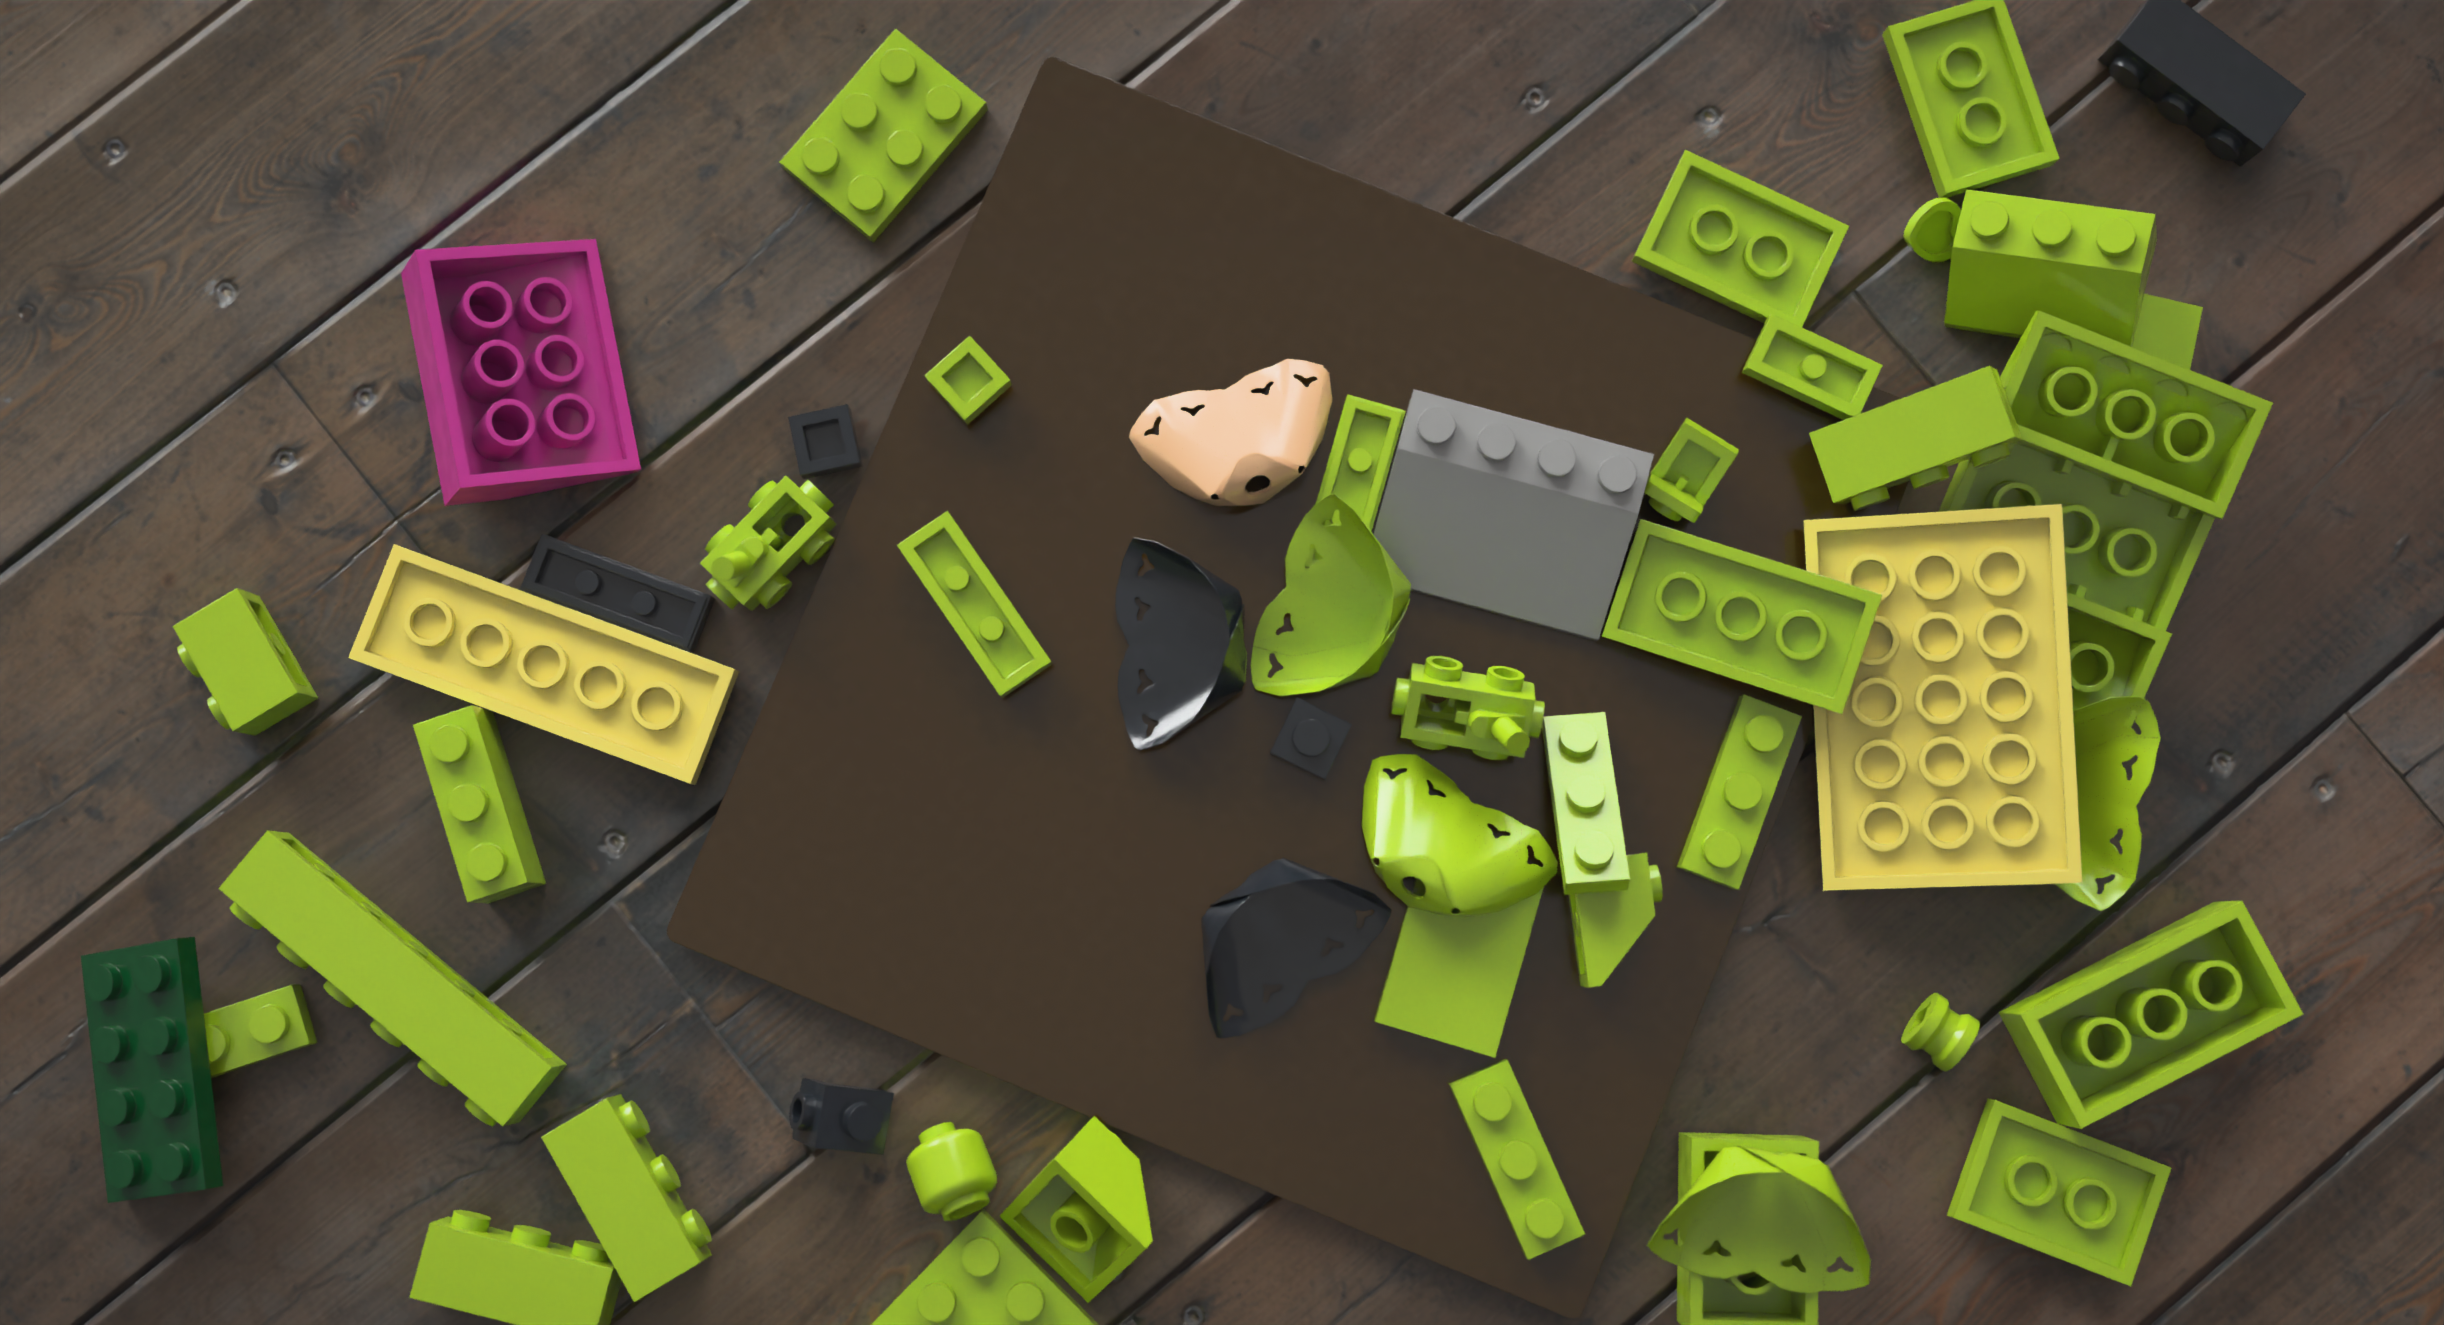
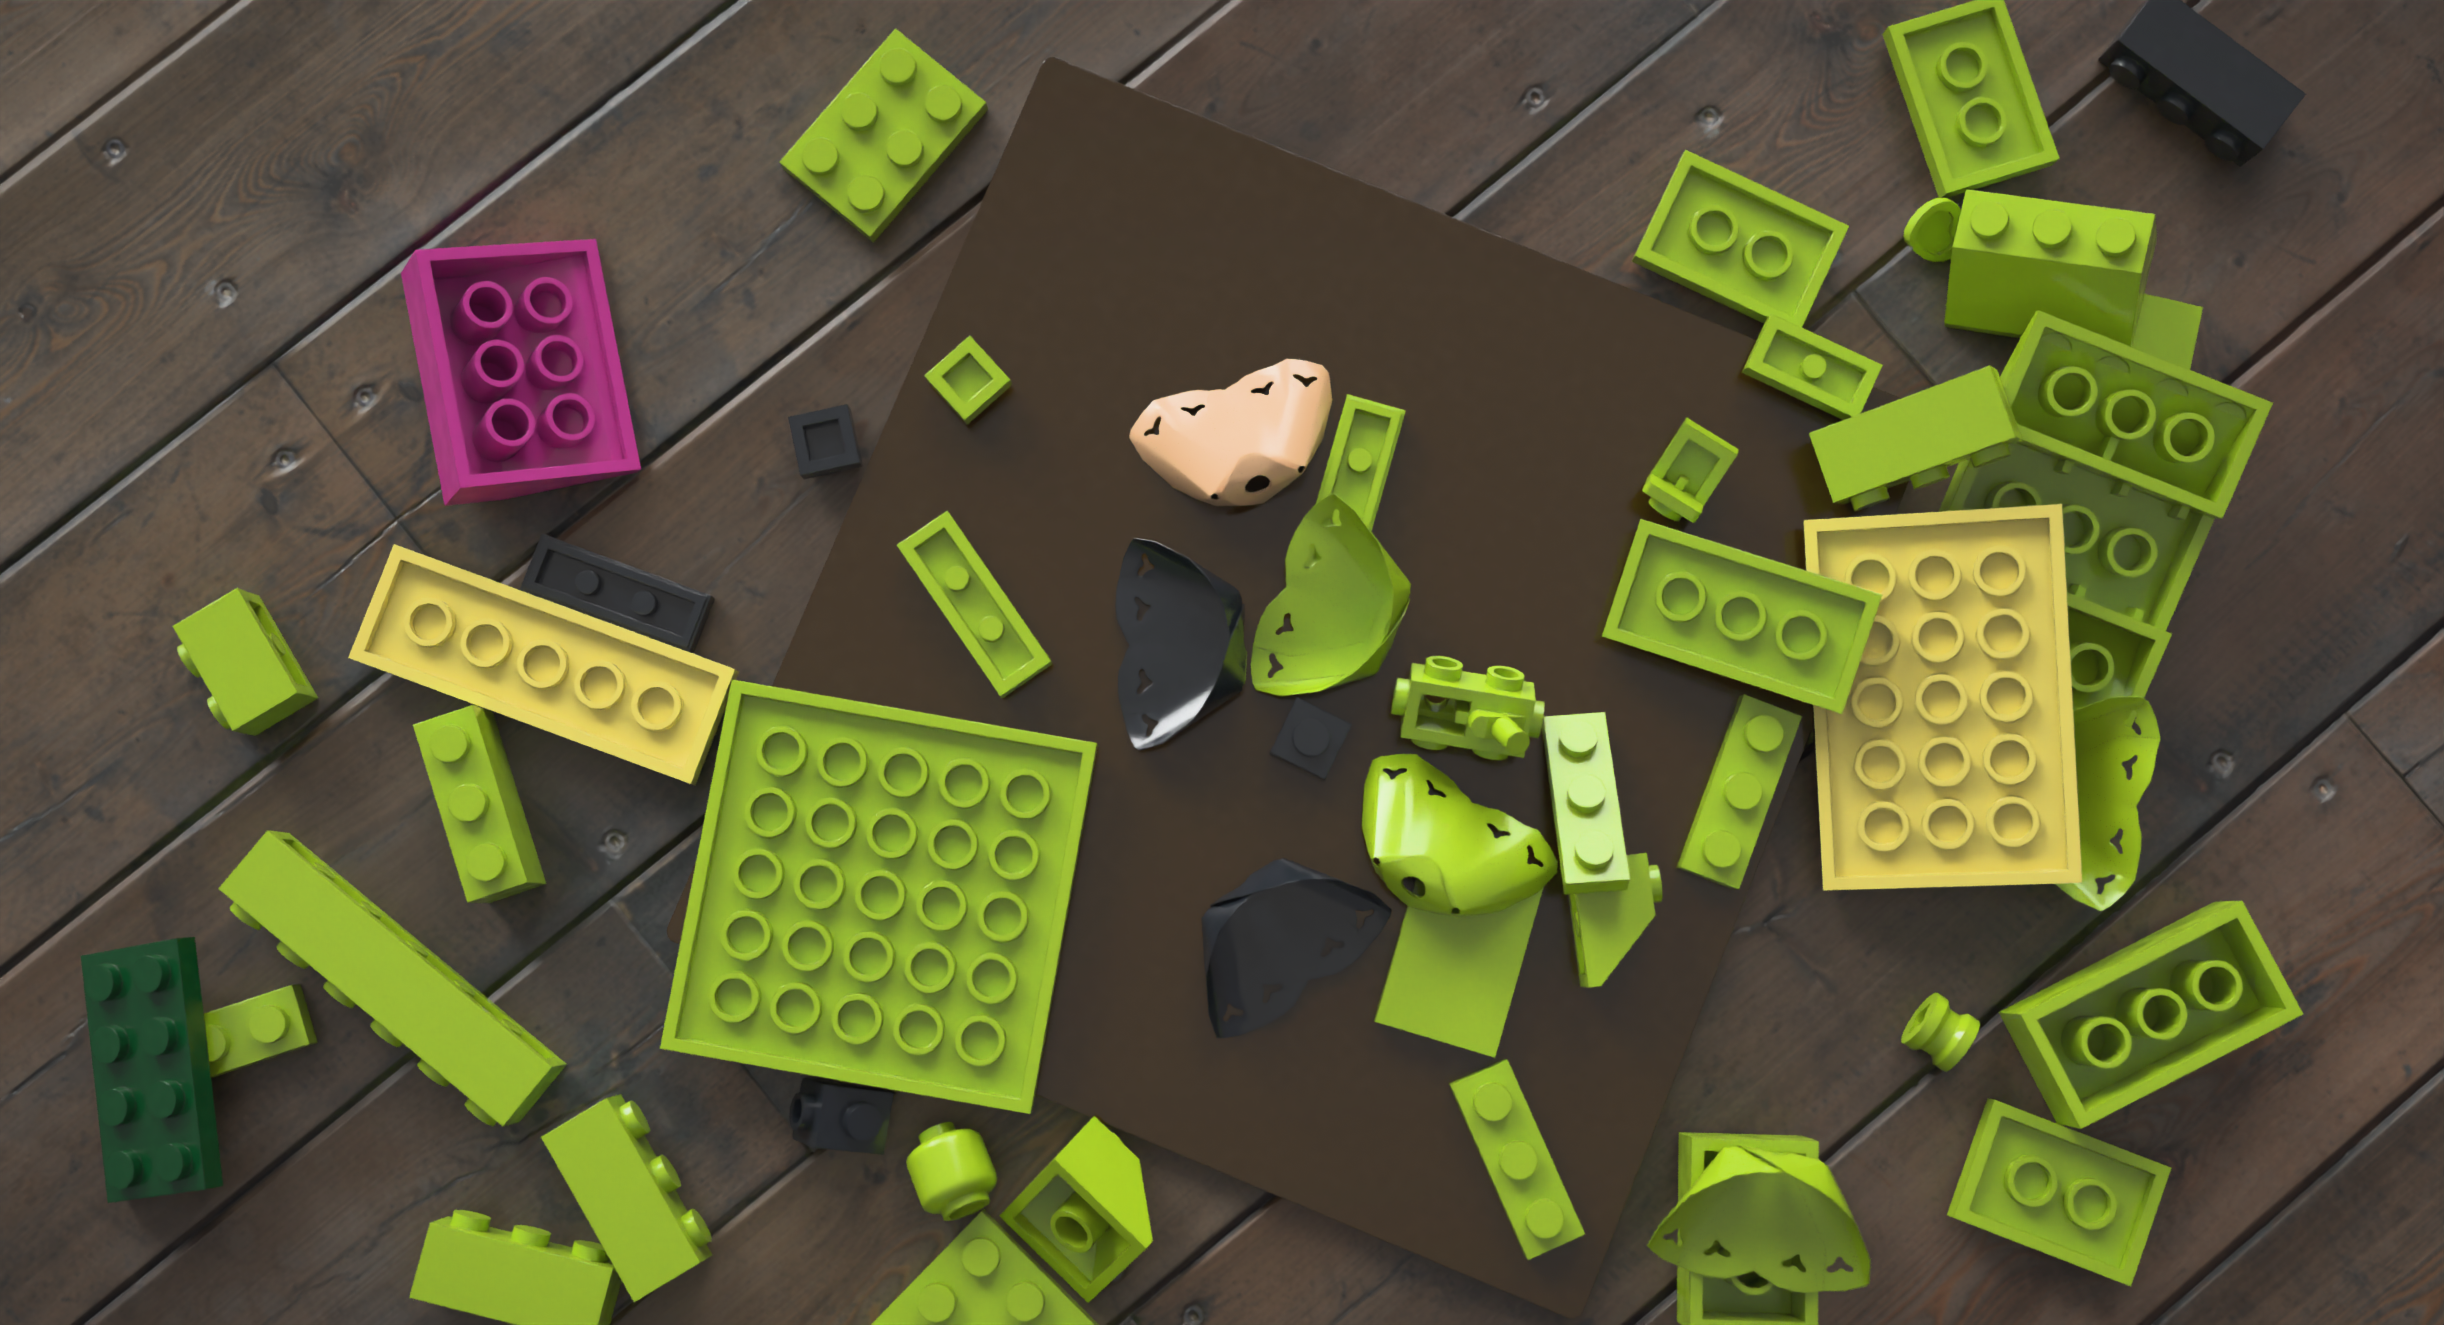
lime brick [700,475,837,611] -> none
light grey slope [1373,389,1654,641] -> none
none -> lime plate [660,680,1098,1114]

